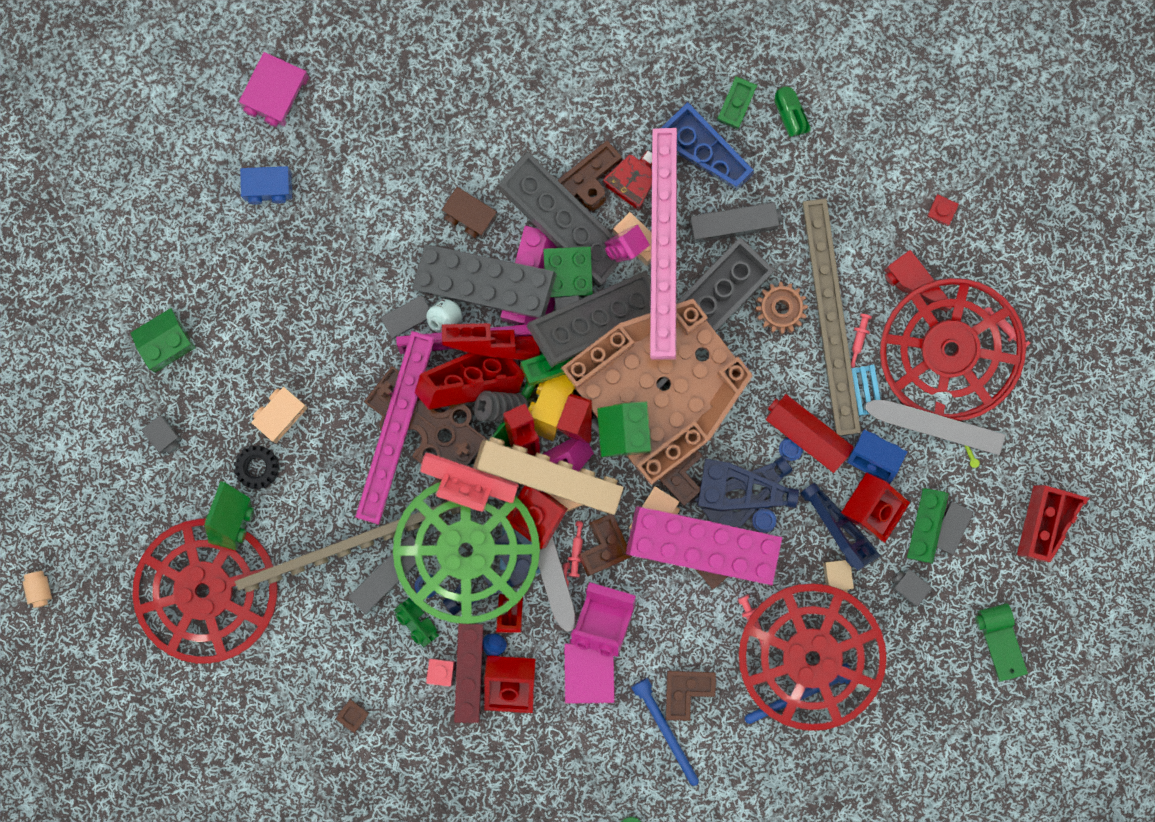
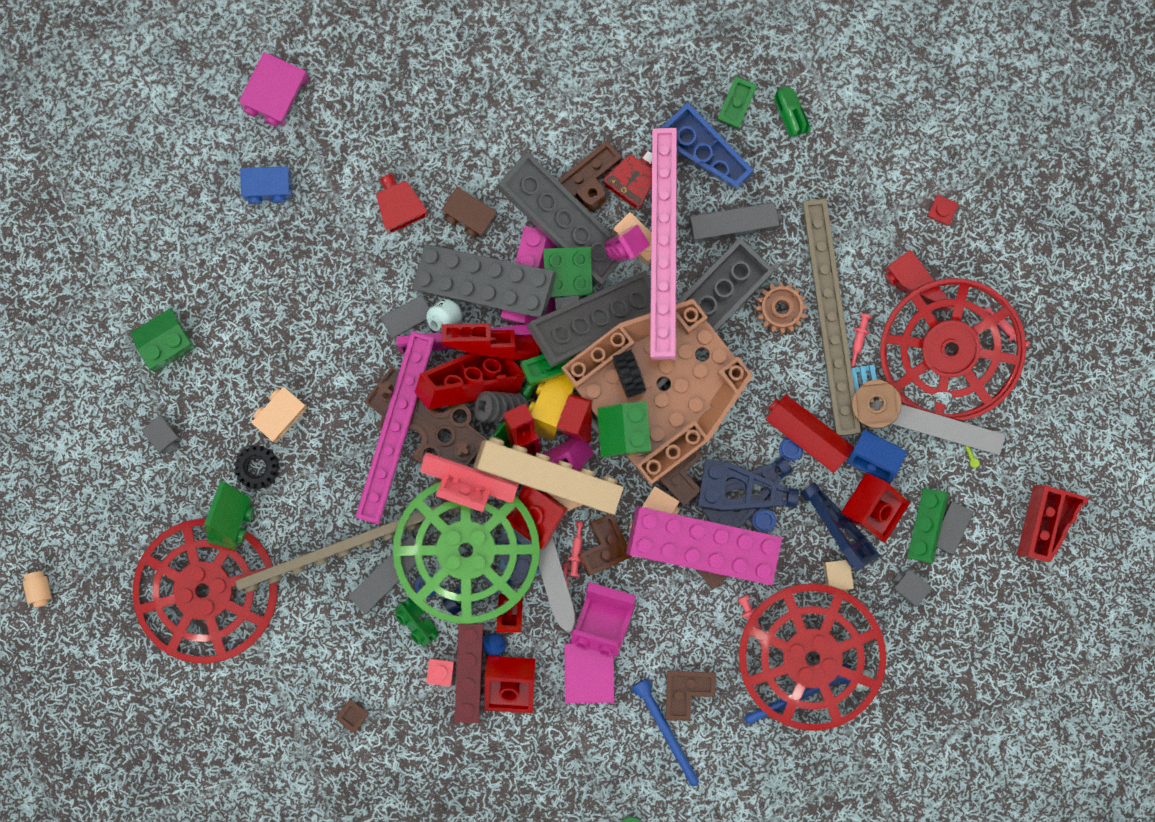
green door [975,603,1028,682] -> none
none -> red torso [376,174,429,235]
none -> black tyre [612,350,646,398]
none -> medium nougat plate [852,380,901,429]

